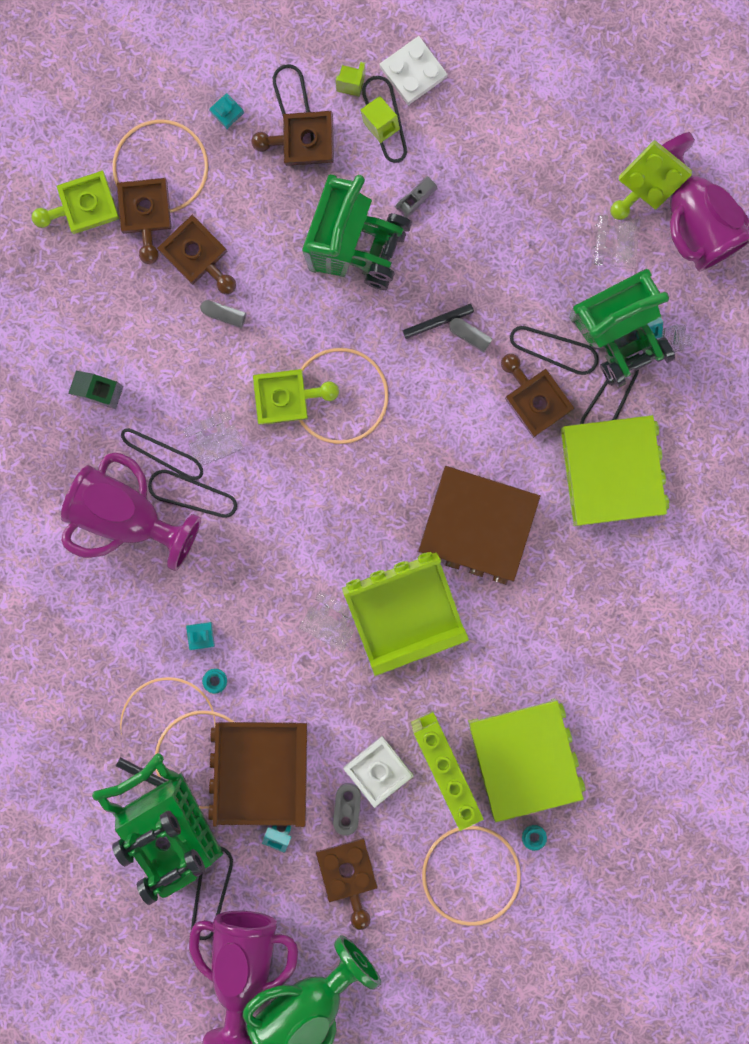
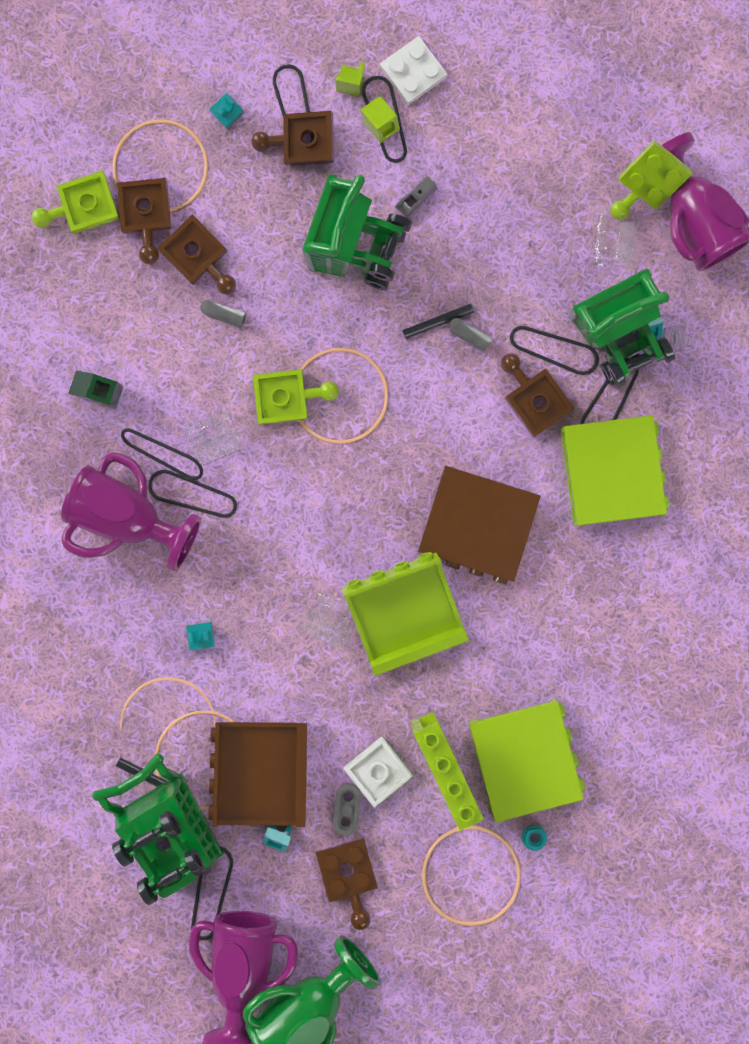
teal plate [202,668,228,694] -> none

